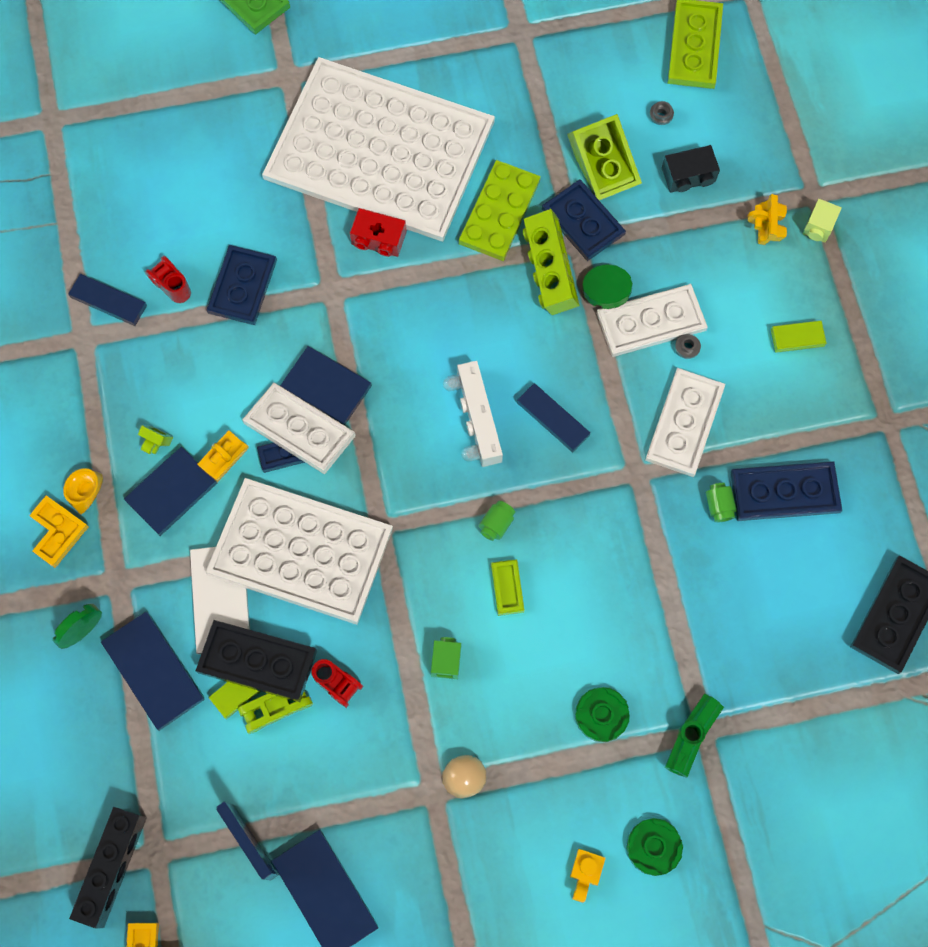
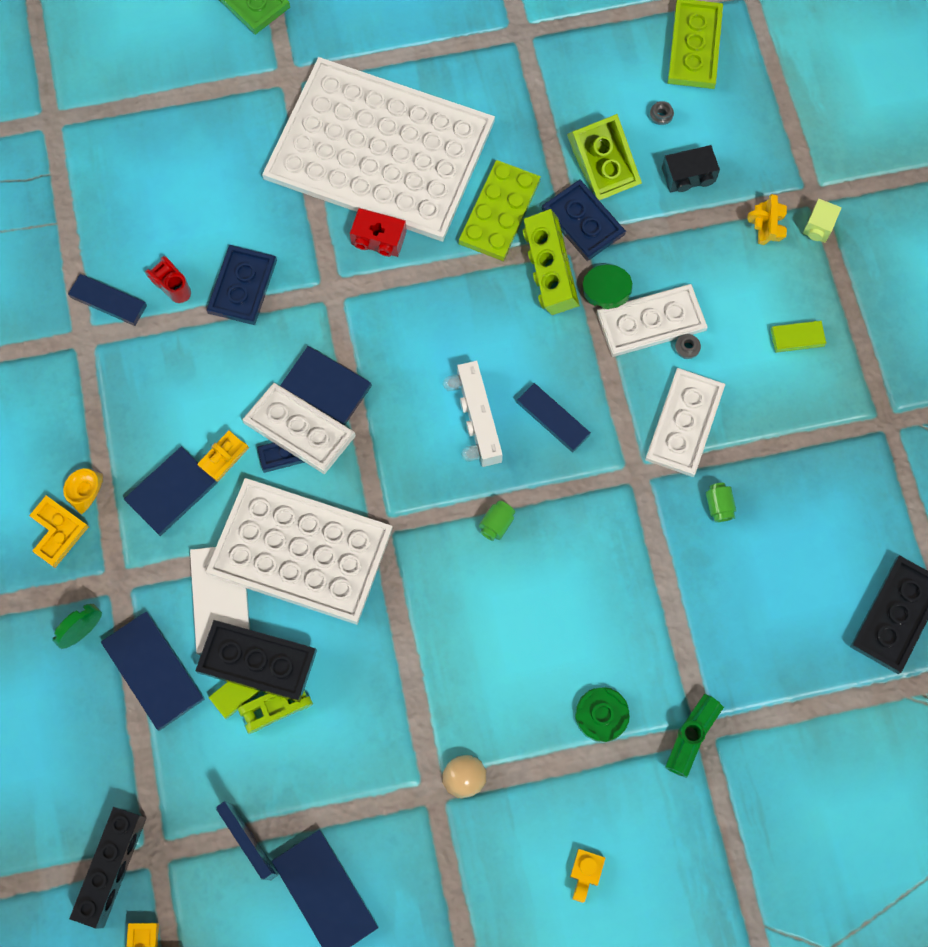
lime tile [138,425,173,454] -> none
red piece [312,659,364,708] -> none
bright green brick [431,637,461,679] -> none
lime tile [491,559,525,616] -> none
green tile [626,818,683,876] -> none
dark blue tile [731,461,843,521] -> none

